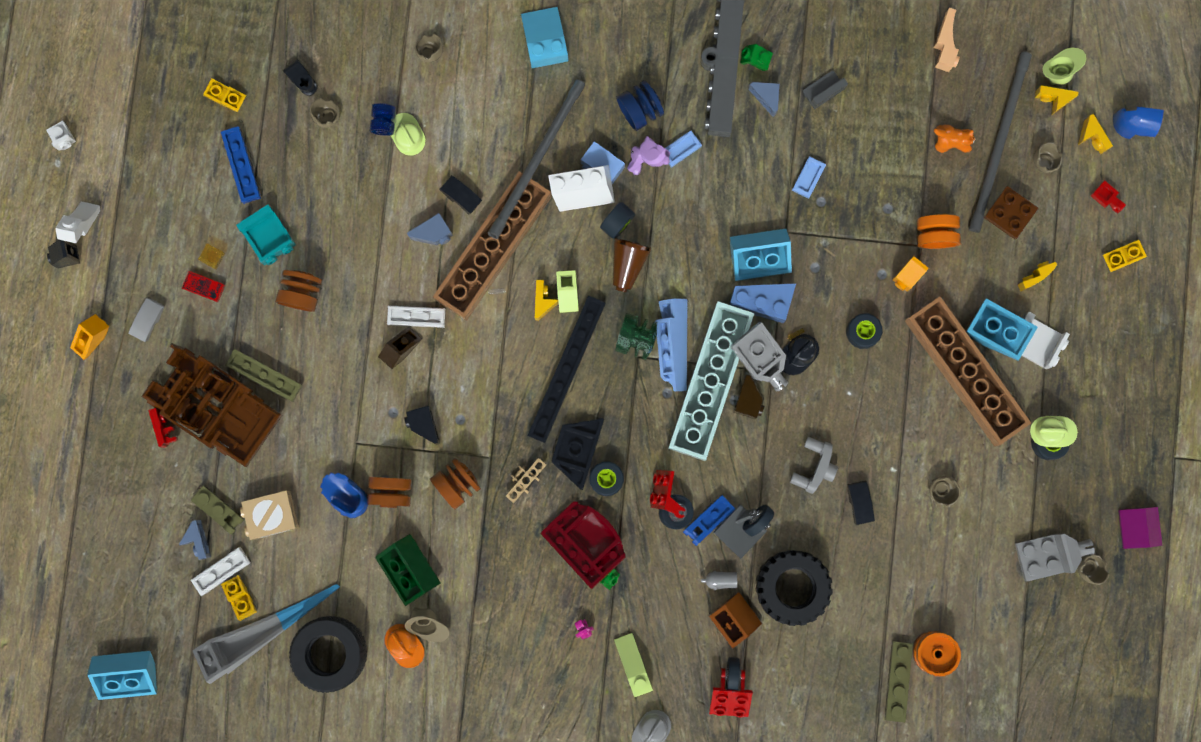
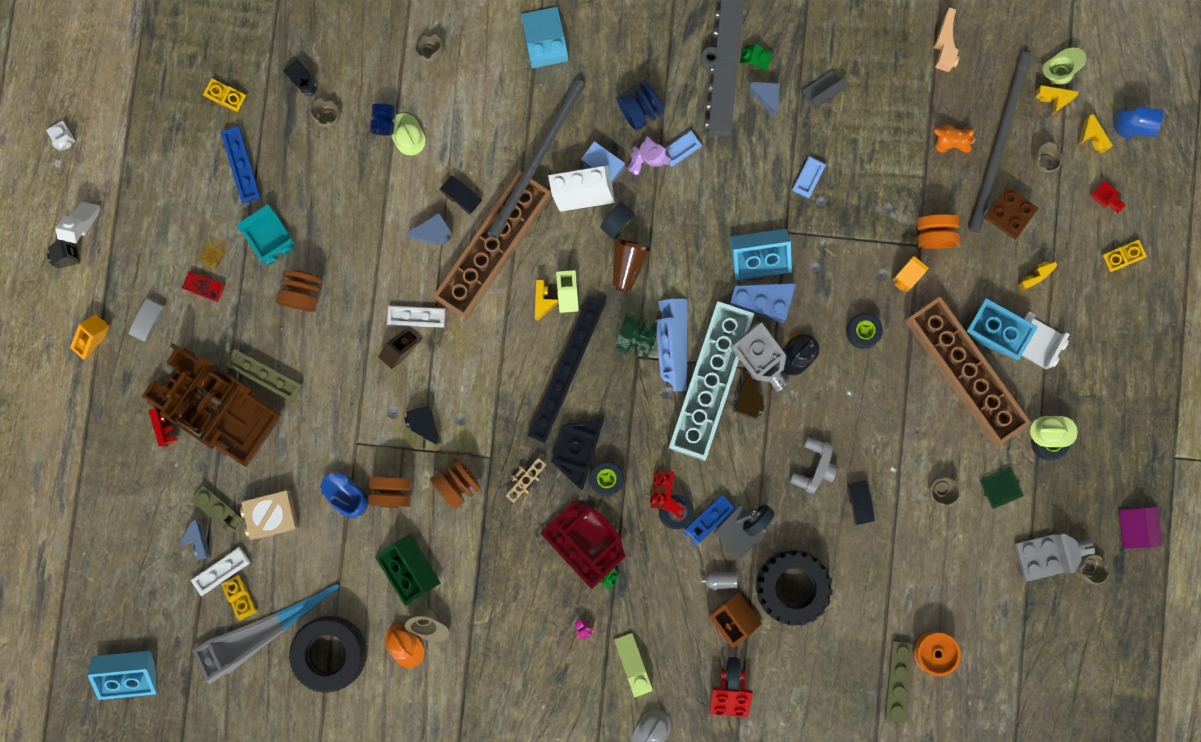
none -> clear green piece [979,467,1024,509]

